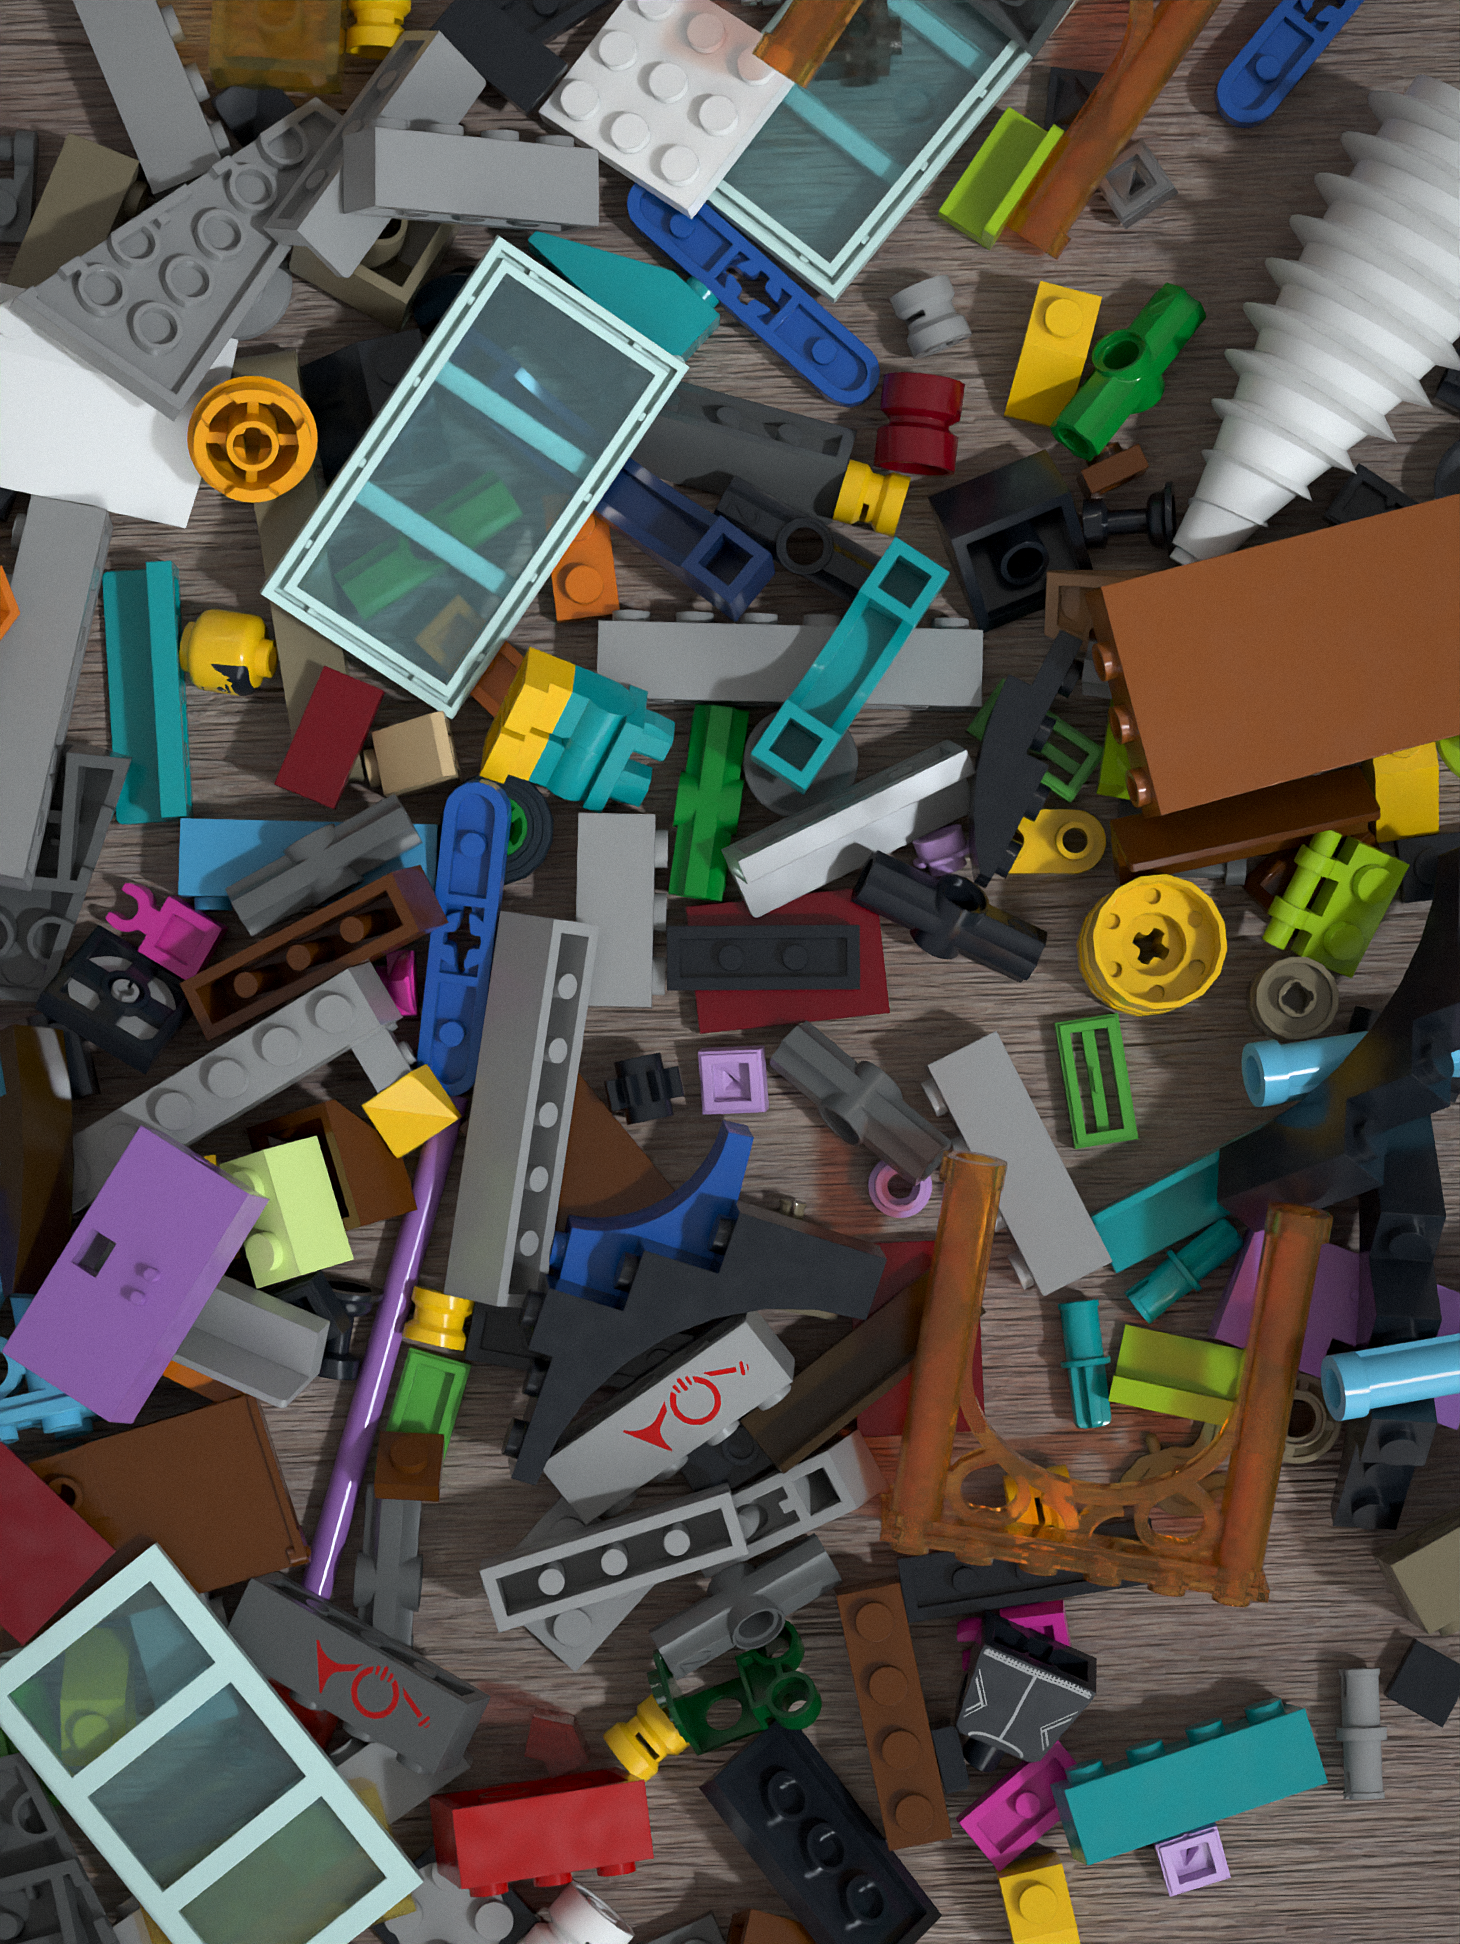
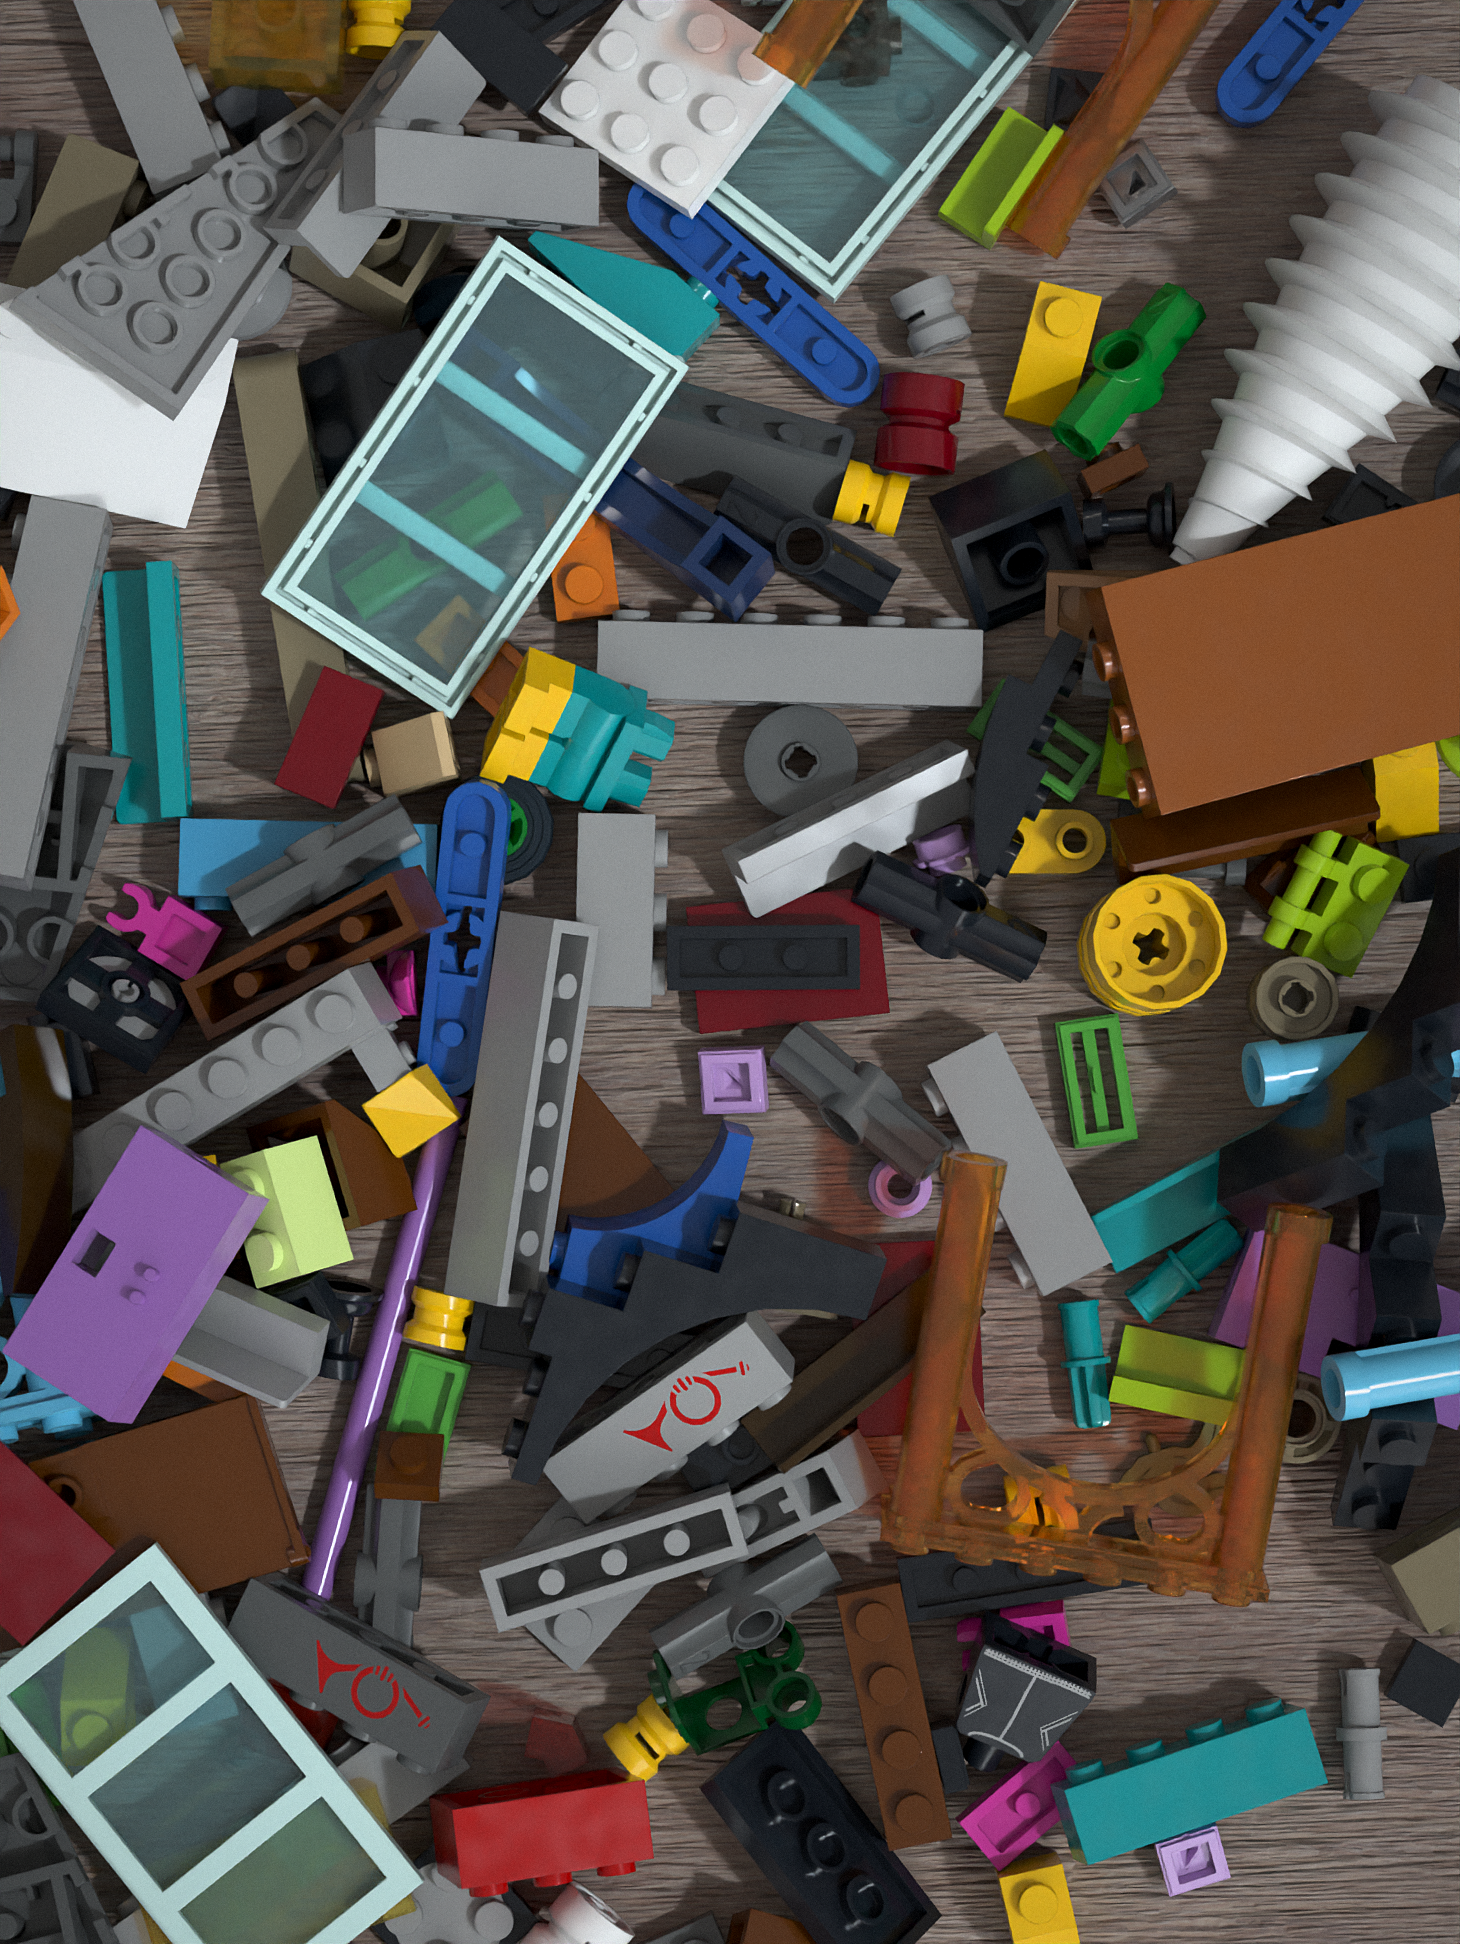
yellow head [179,609,279,696] -> none
light orange cone [187,376,318,503] -> none
black gear [604,1053,684,1125] -> none
green piece [668,704,749,902] -> none
teal arch [750,537,950,795] -> none

